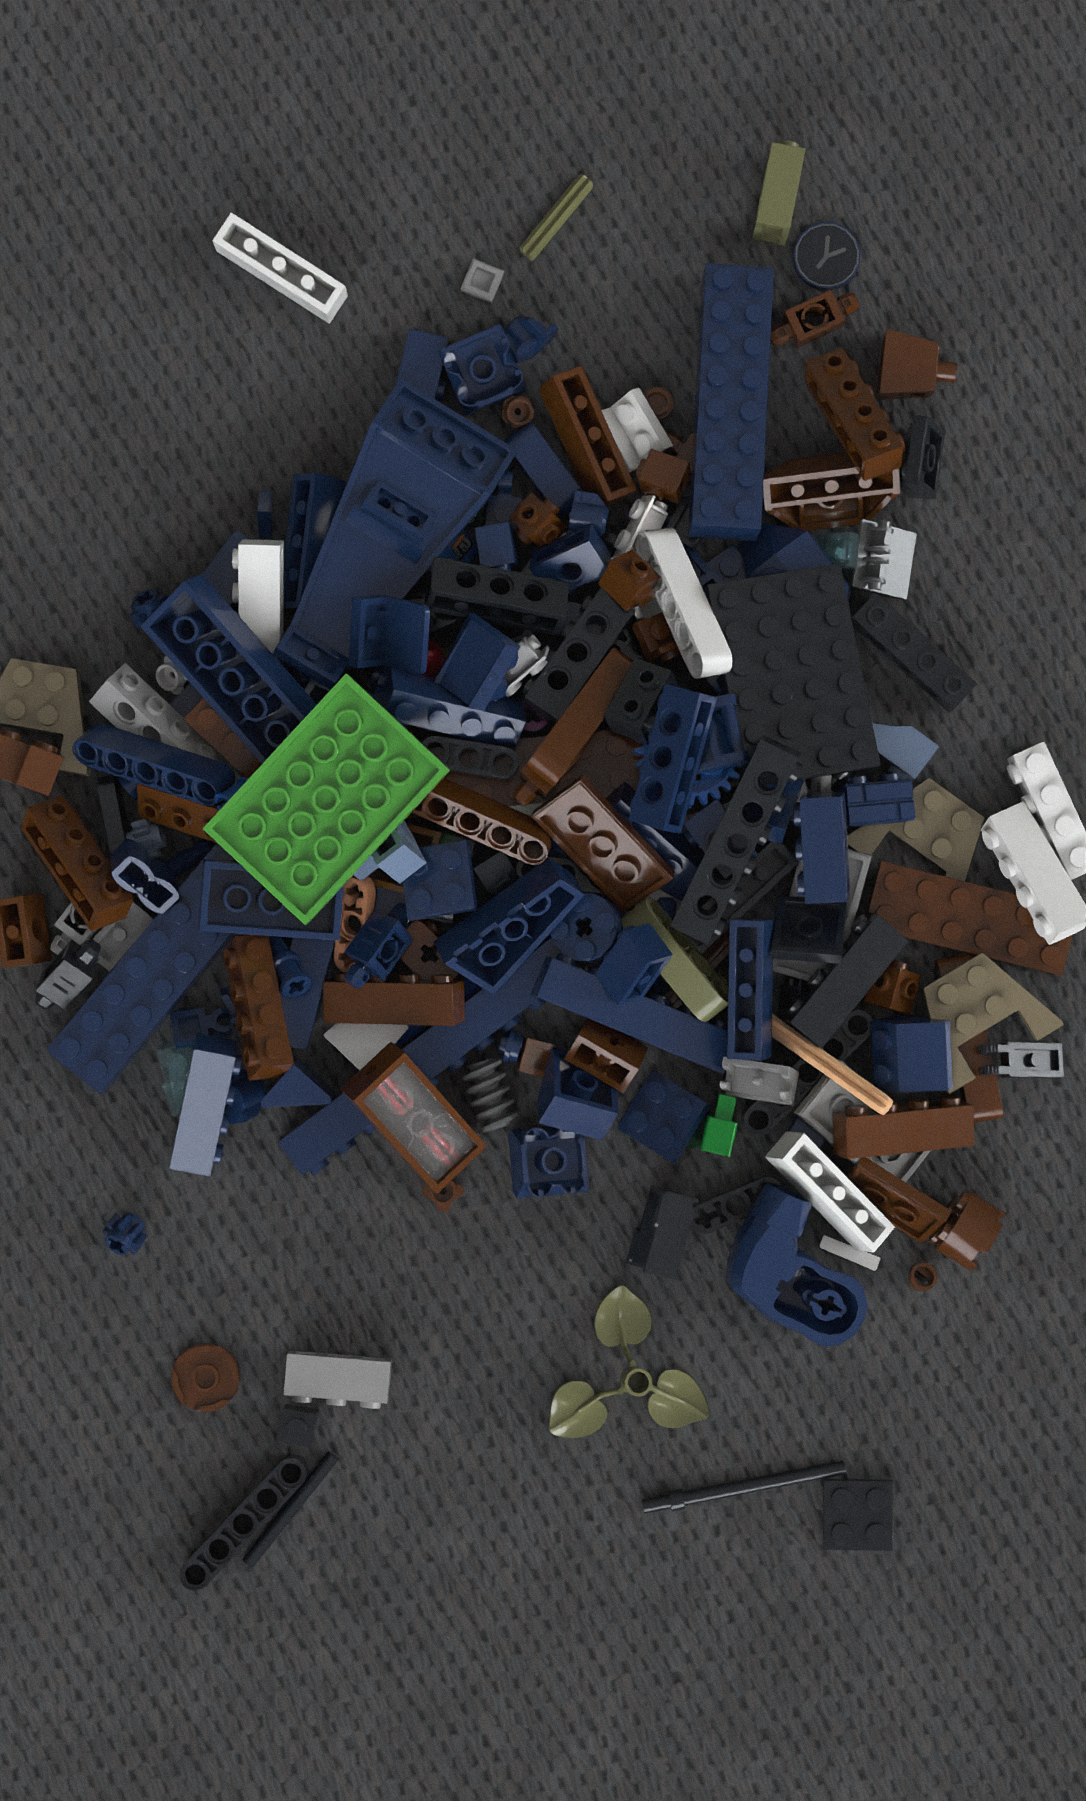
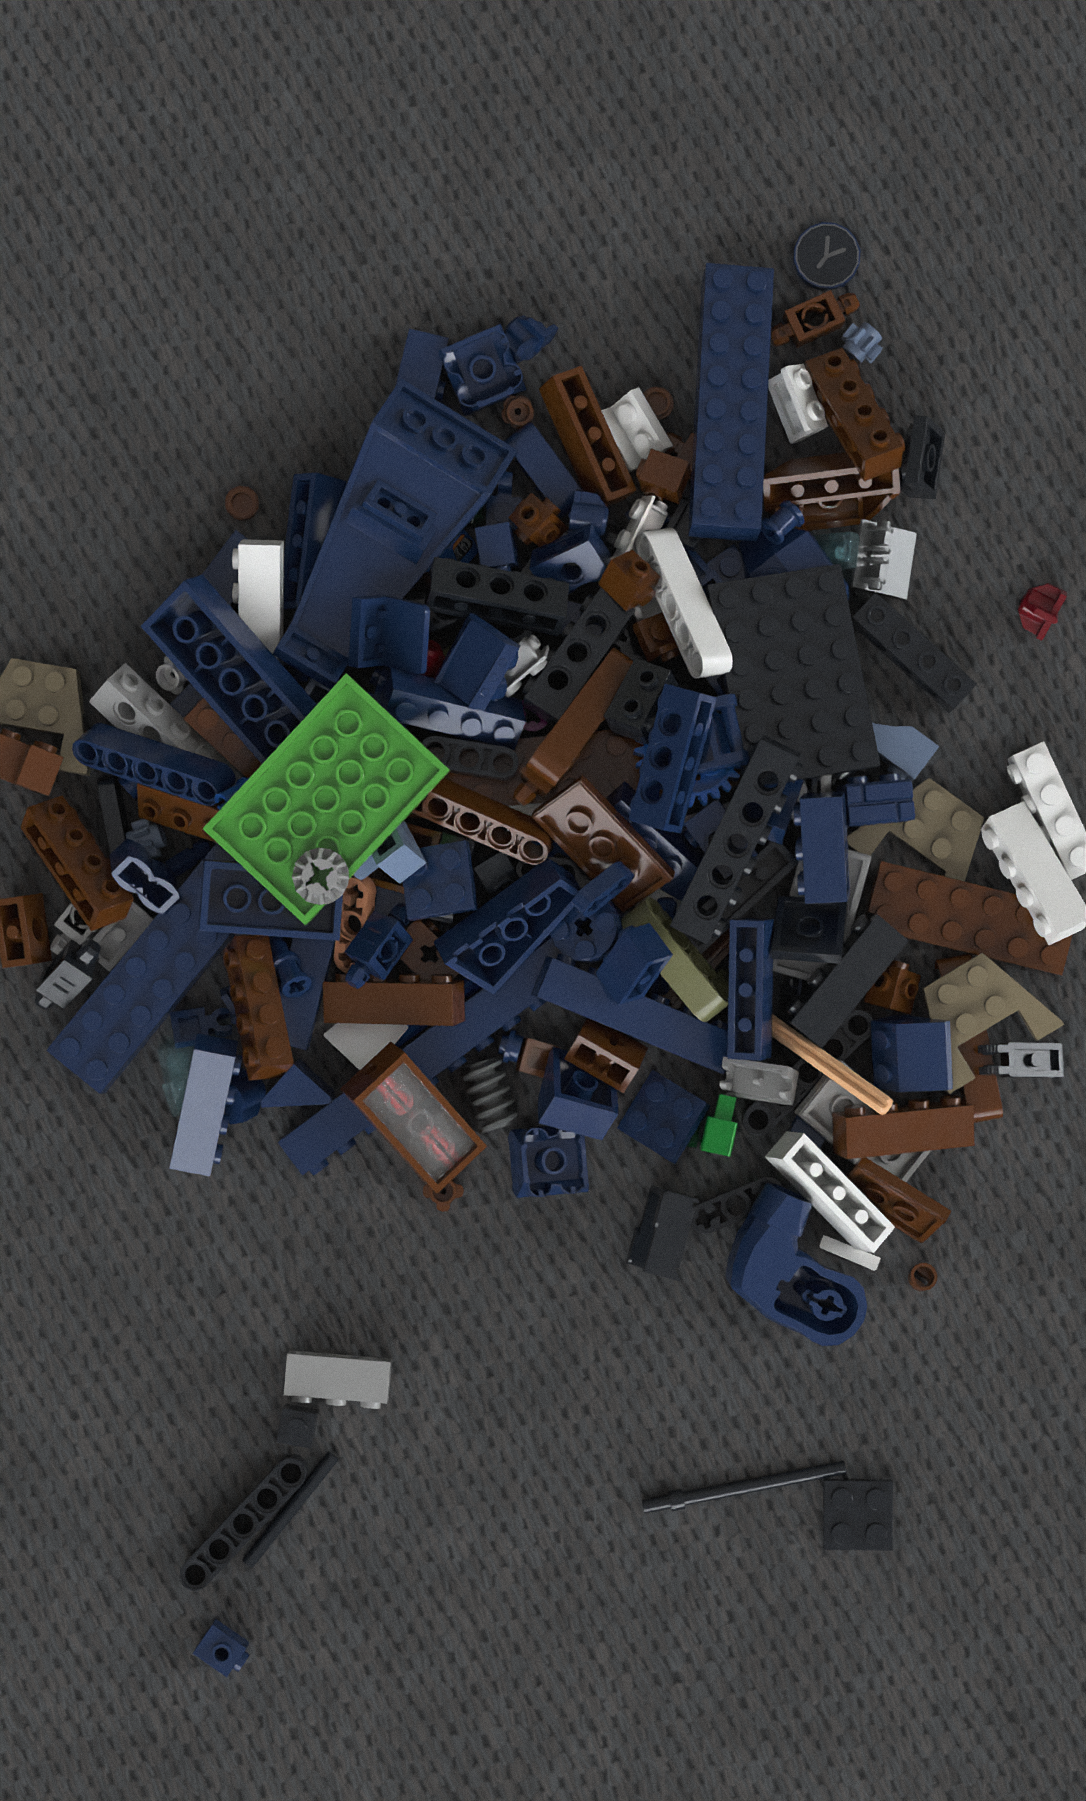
dark blue gear [102,1213,148,1255] -> none
dark blue gear [130,589,168,628] -> none
reddish brown tile [171,1343,240,1412] -> none
white brick [212,213,348,324] -> none
dark blue tile [257,490,274,538] -> none
light grey tile [460,258,504,304] -> none
olive axle [520,174,593,260] -> none
olive plant [548,1285,709,1438] -> none
olive window [752,140,806,246] -> none
reddish brown torso [876,329,957,400] -> none
reddish brown brick [929,1191,1006,1271] -> none
none -> dark blue brick [192,1619,250,1677]
none -> reddish brown tile [225,486,259,521]
none -> light grey gear [292,848,349,905]
none -> dark blue beam [572,861,634,917]
none -> dark blue bush [761,500,805,545]
none -> white bracket [768,364,828,444]
none -> sand blue gear [841,322,883,365]
none -> dark red piece [1017,583,1067,641]

